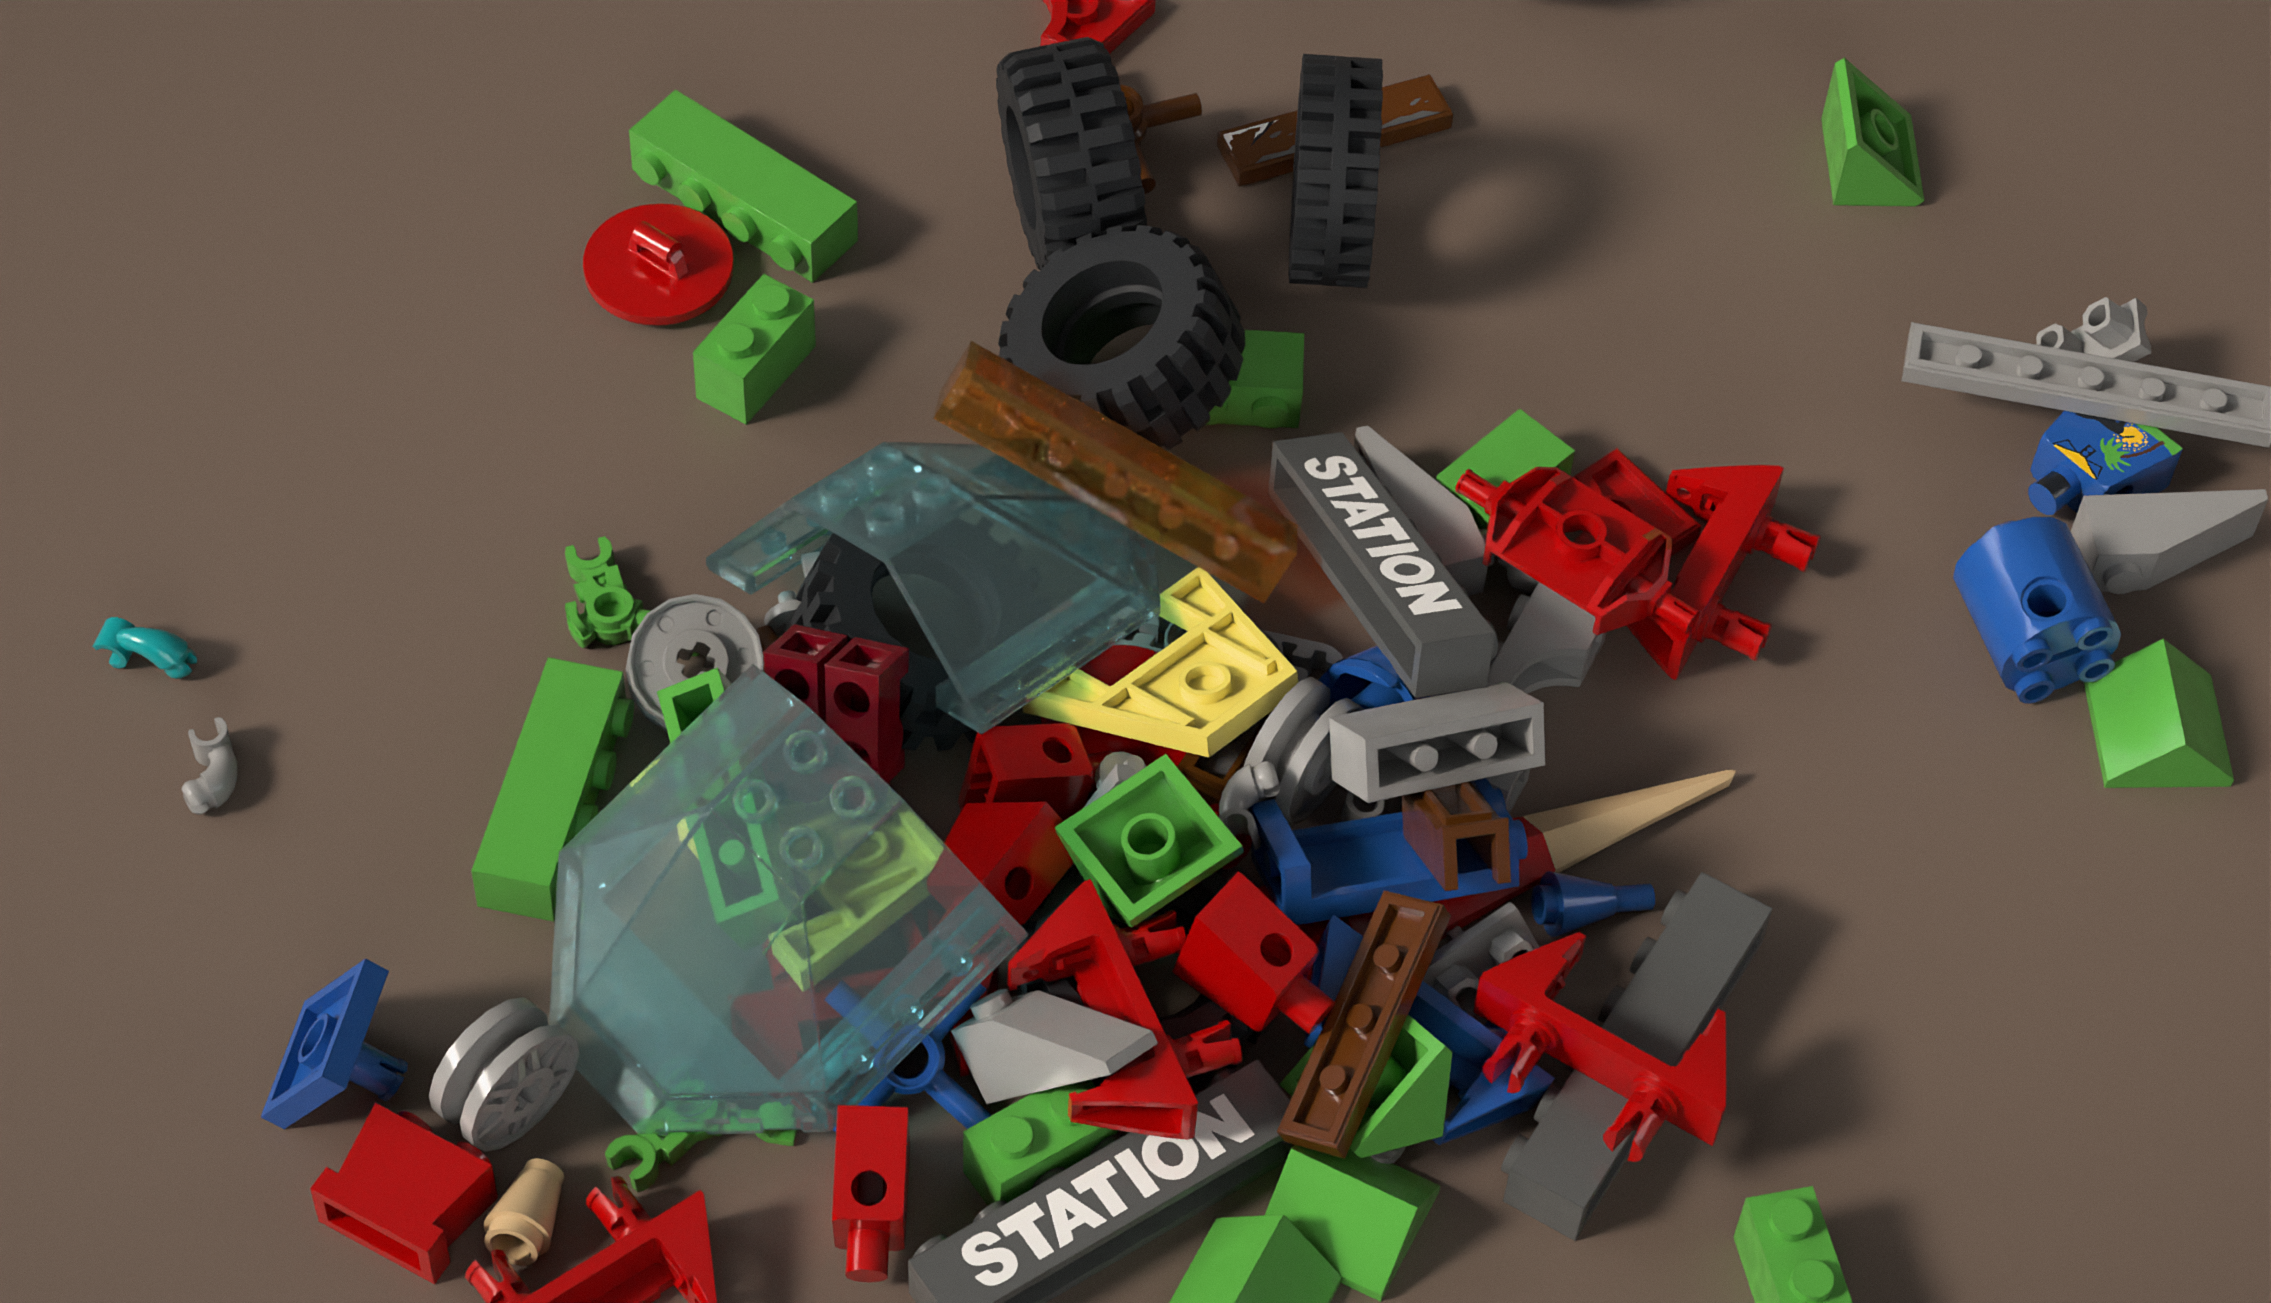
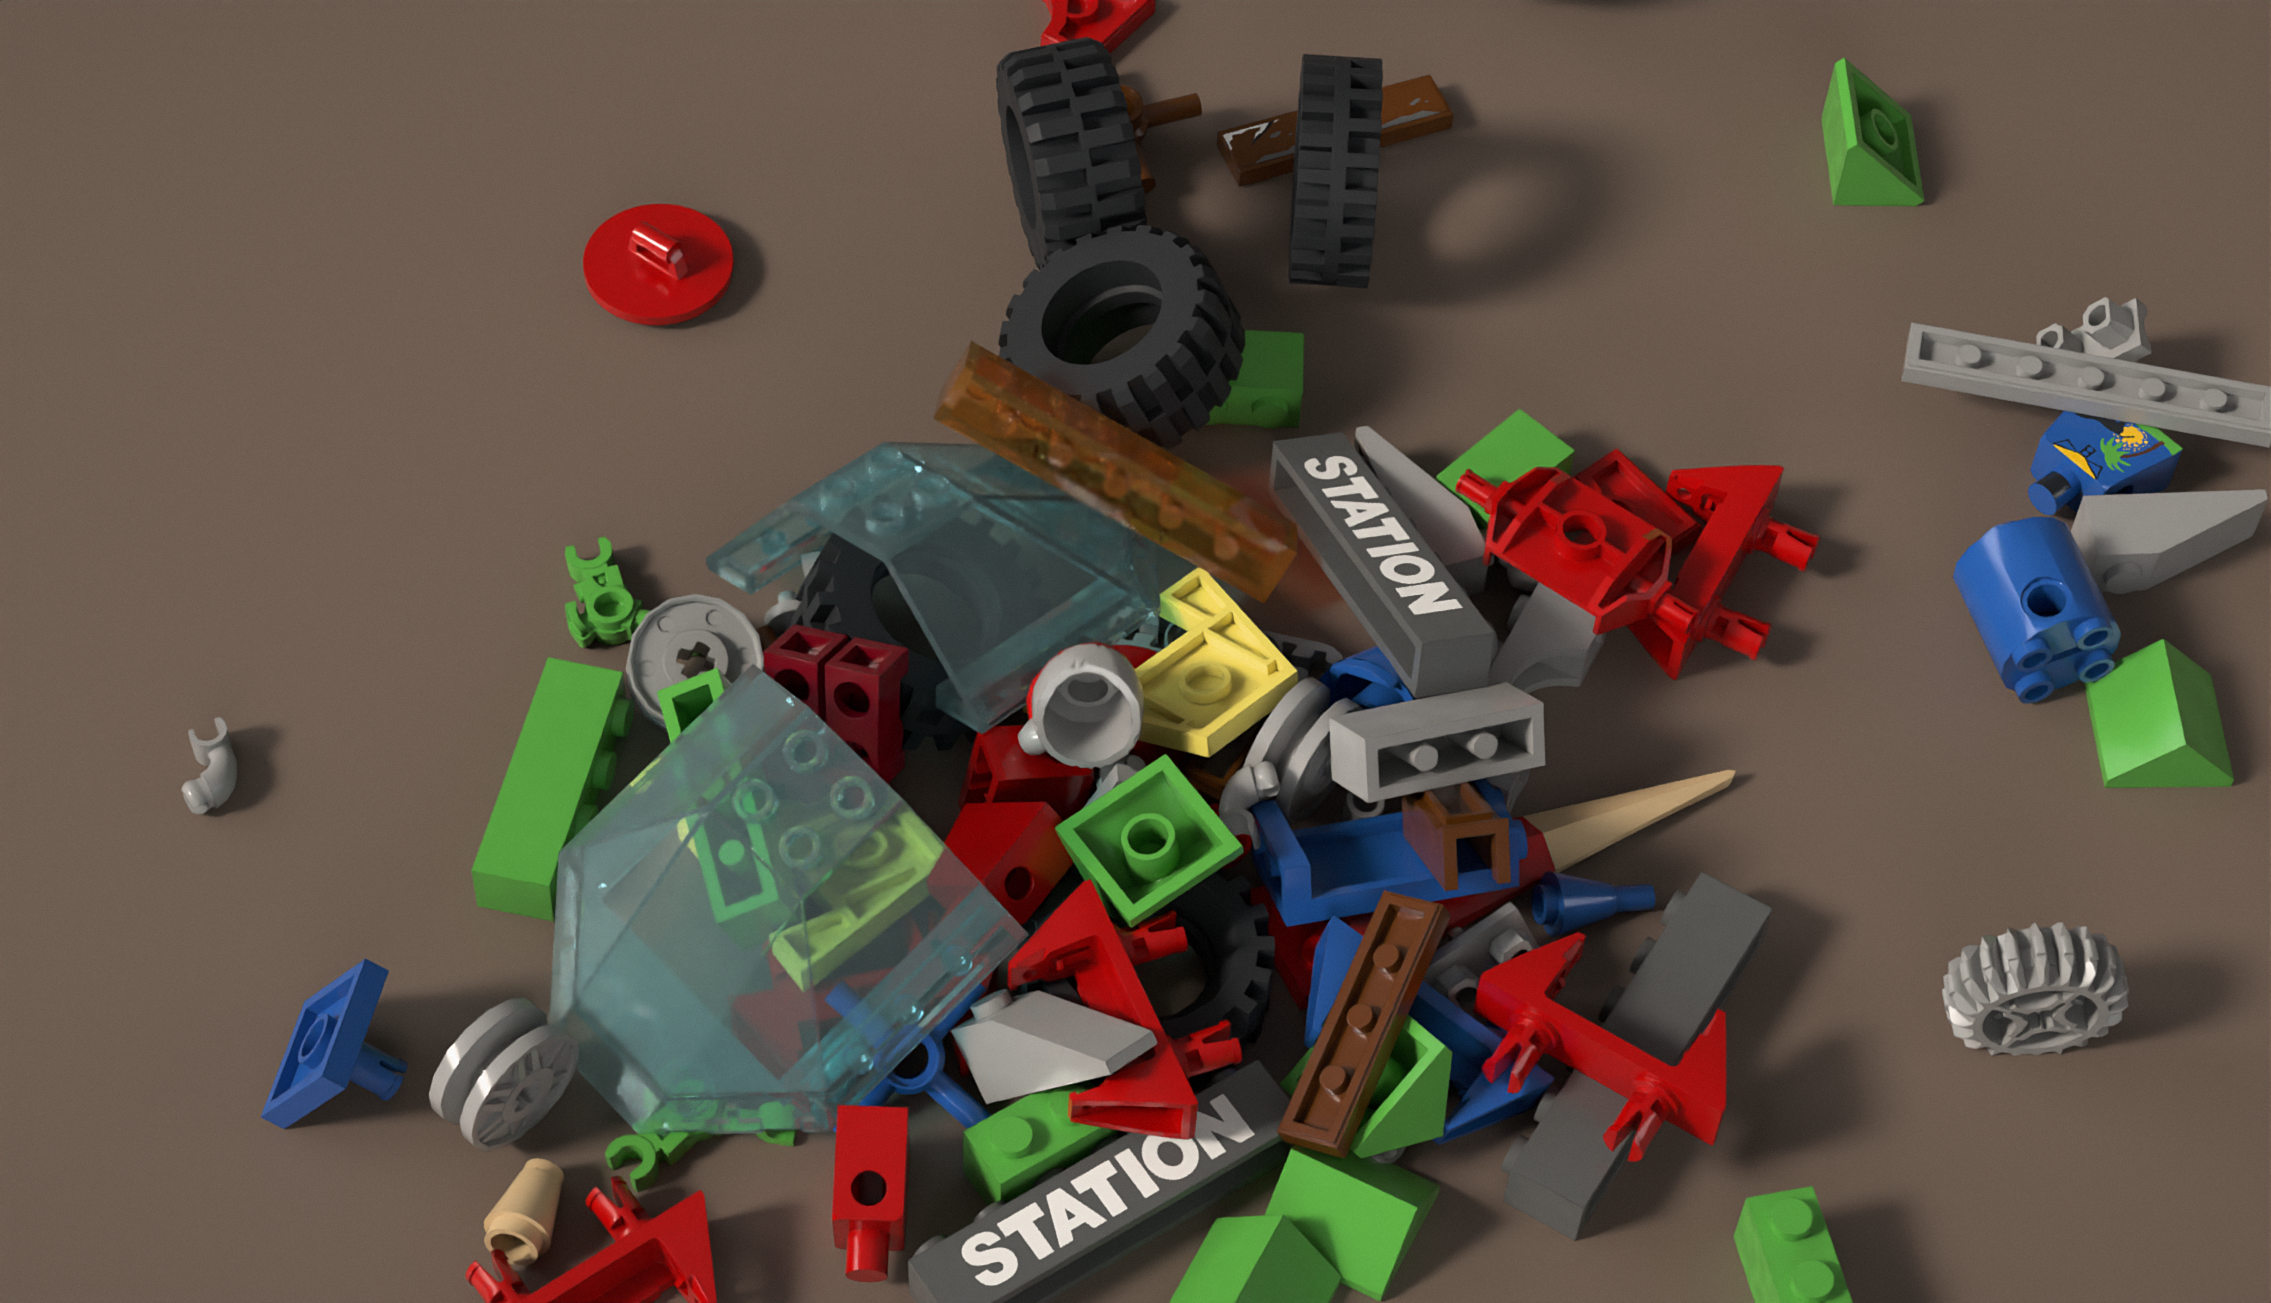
teal arm [92,617,197,679] -> none
red hips [310,1103,498,1285] -> none
bright green brick [629,89,858,283] -> none
bright green brick [693,274,816,425] -> none
red torso [1172,871,1335,1034] -> none
none -> light grey piece [1018,641,1144,769]
none -> light grey gear [1942,922,2129,1056]

